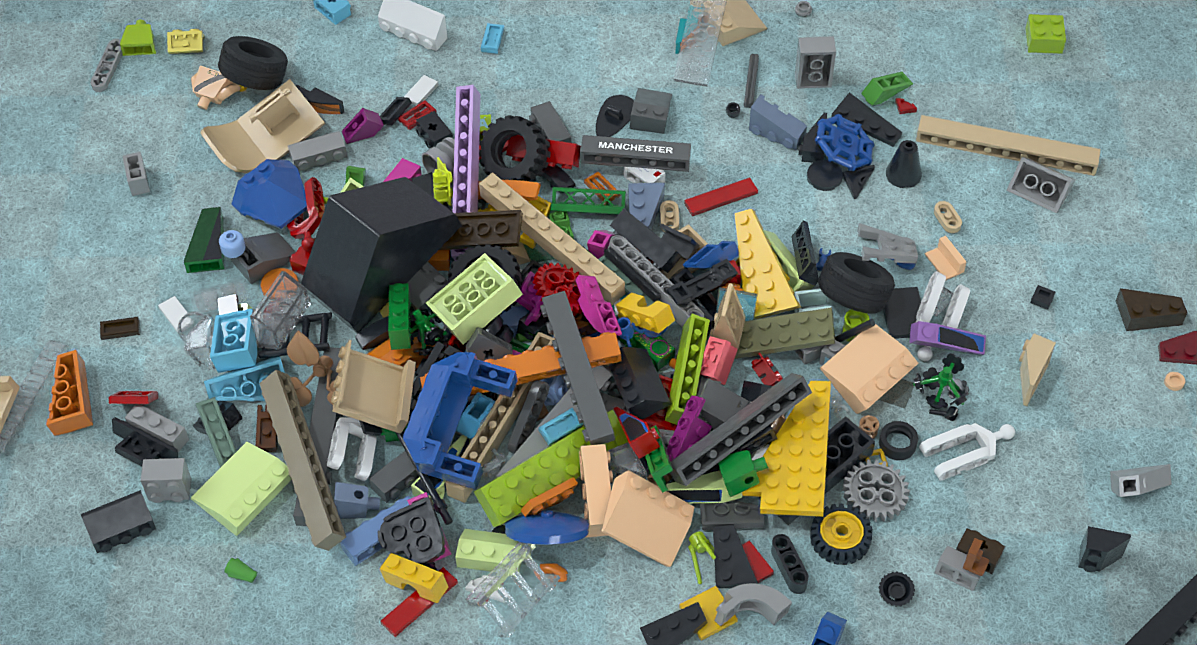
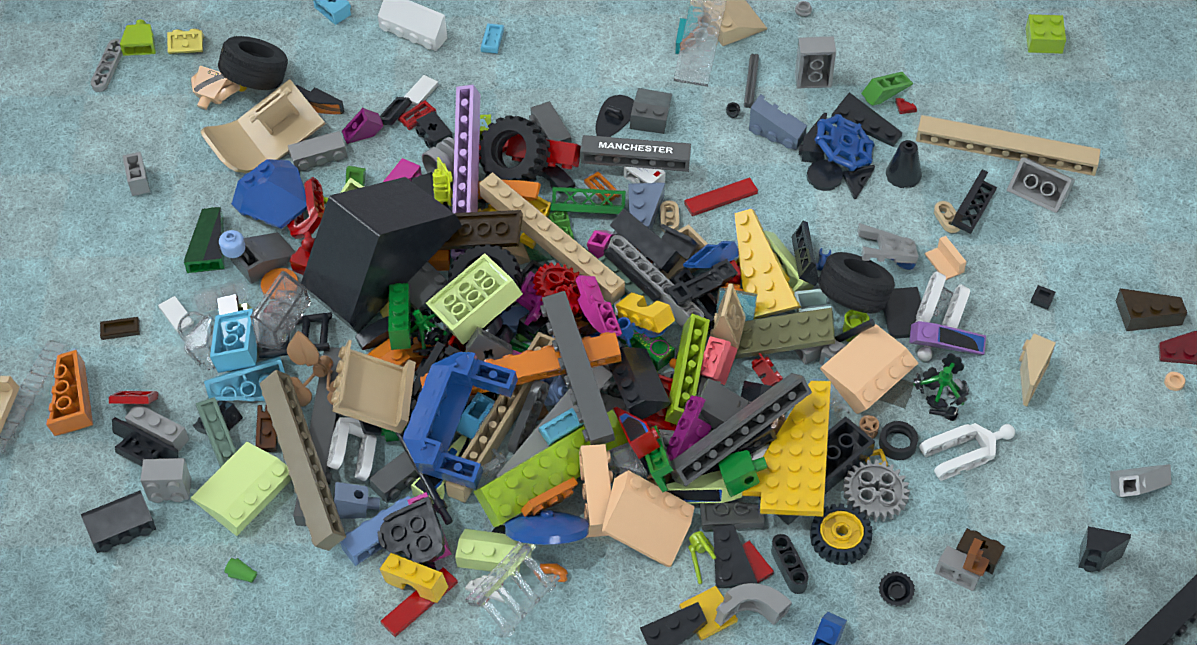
none -> black fence [951,169,997,234]

